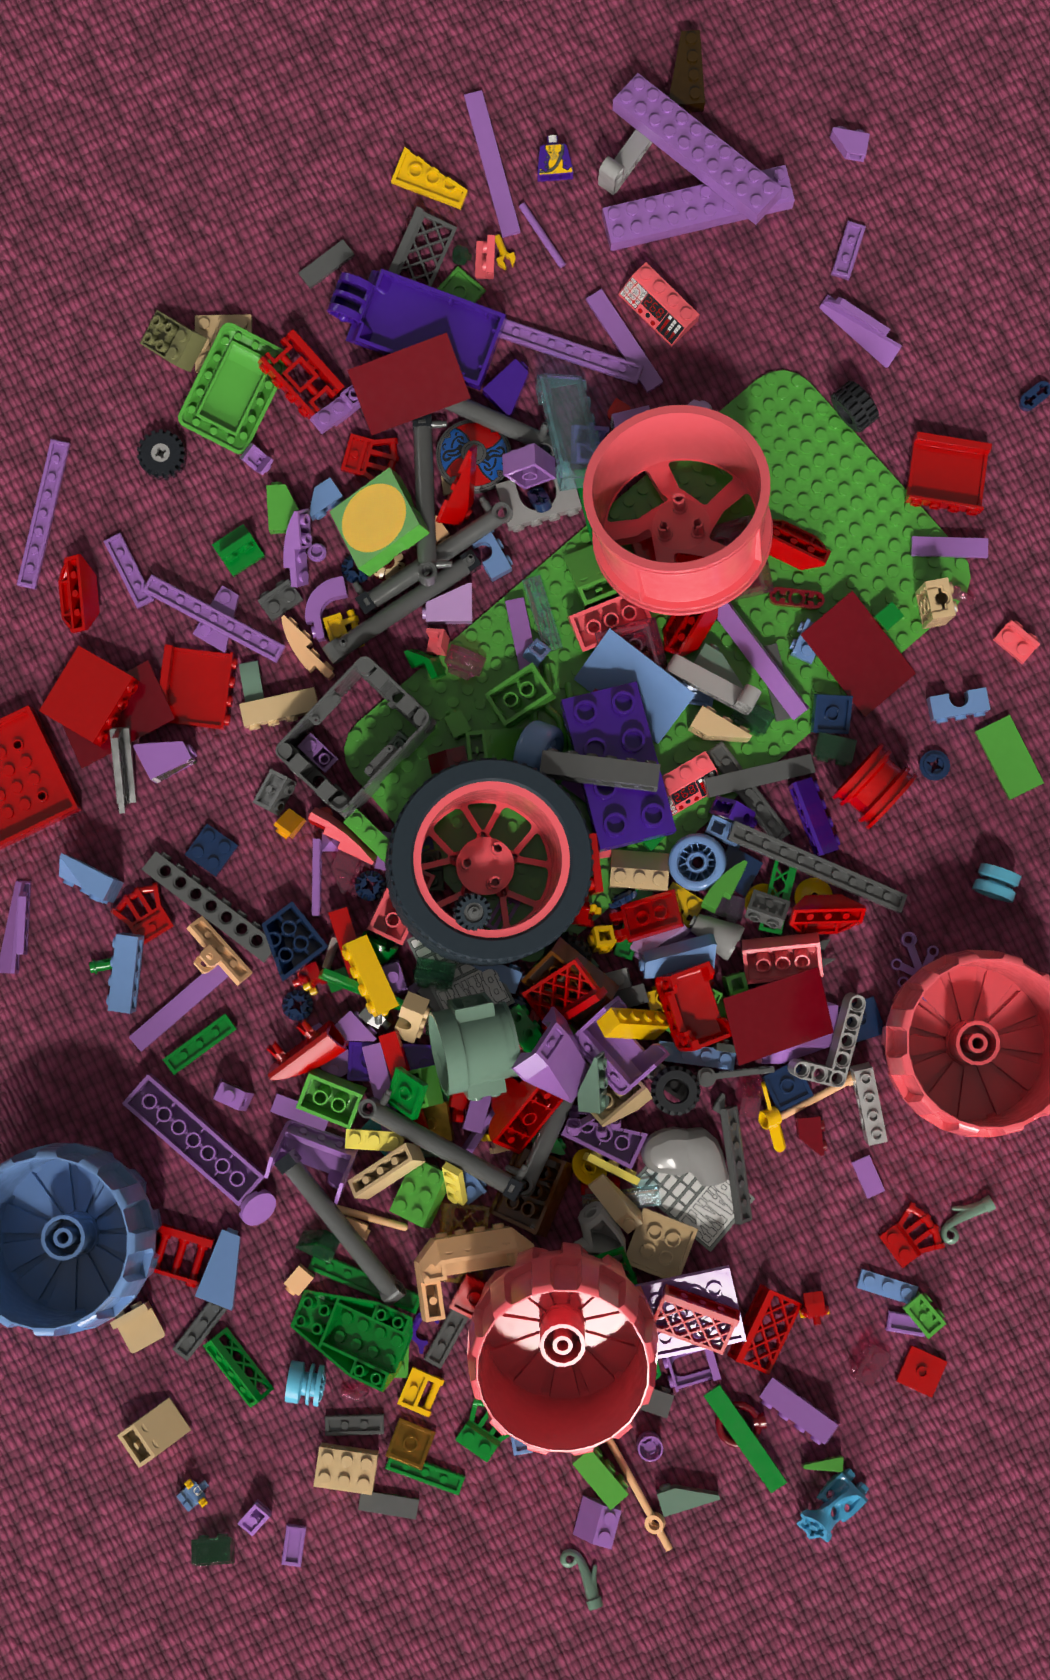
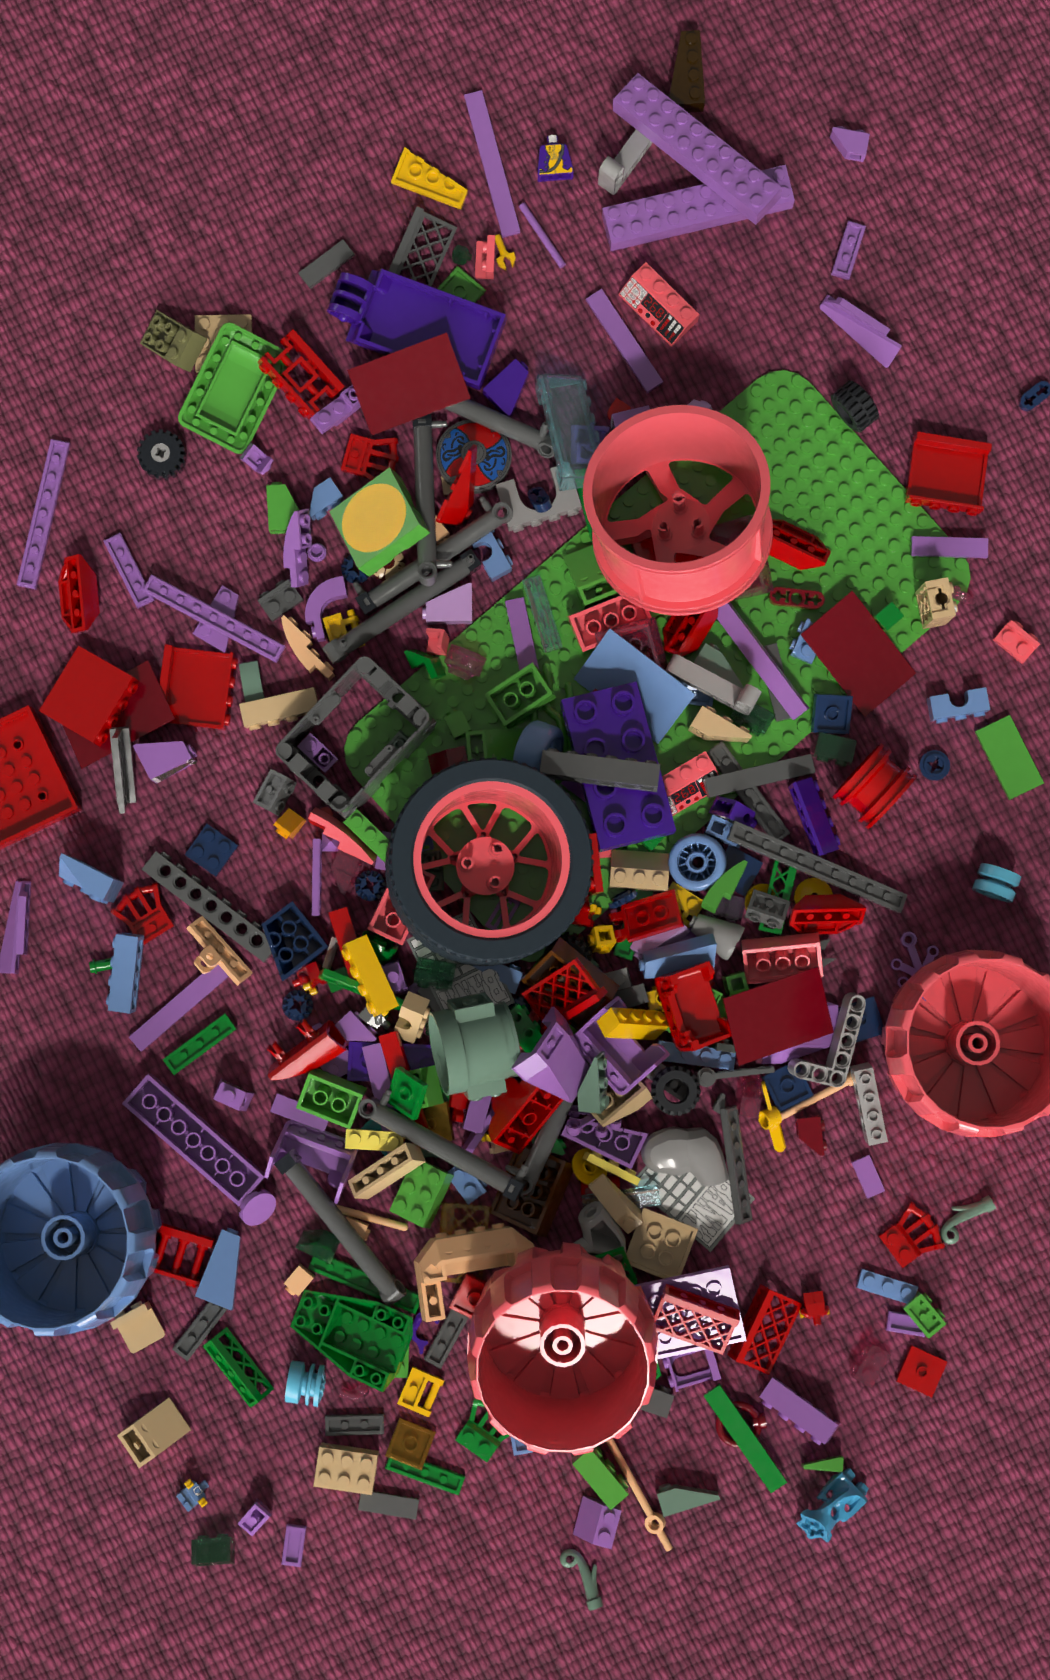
green bracket [212,524,265,577] -> none
light yellow plate [442,1162,468,1206] -> none
black wheel [453,893,492,931] -> none
medium lavender tile [500,319,644,385] -> none
medium lavender brick [502,443,556,490] -> none
medium blue slope [522,638,551,667] -> none
medium lavender wheel [636,1431,663,1462] -> none

